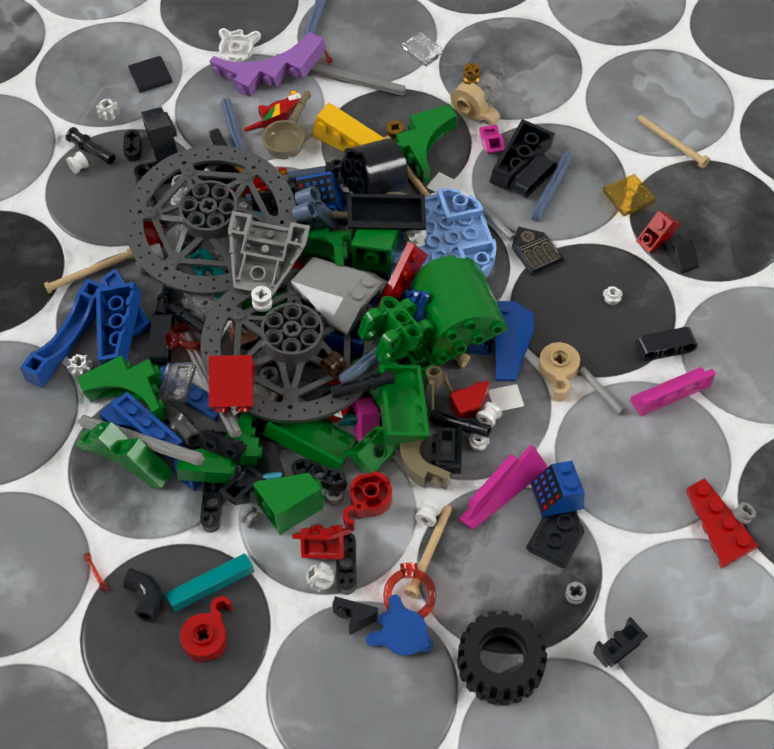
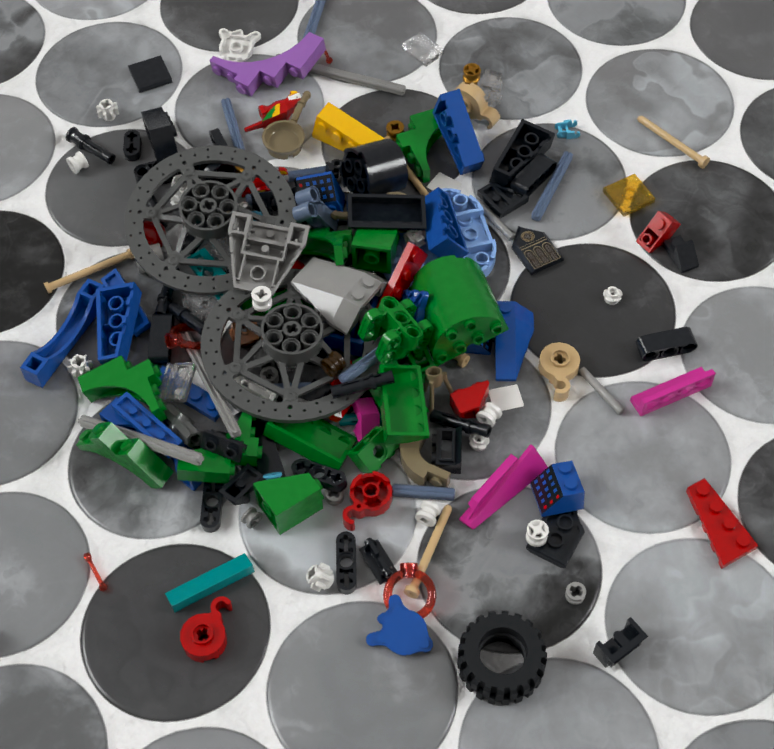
black cylinder [123,567,163,623] -> none
red slope [209,355,255,413] -> none
red bracket [292,524,351,559] -> none
black slope [332,596,379,635] -> none
dark pink slope [479,125,505,154] -> none
light grey bush [733,502,756,524] -> none
none -> black hinge [359,538,399,585]
none -> sand blue axle [392,484,455,501]
none -> blue wedge [425,187,469,258]
none -> blue wedge [432,89,485,175]
none -> black wing [477,182,529,219]
none -> white wheel [526,520,549,547]
none -> medium azure piece [555,119,580,139]

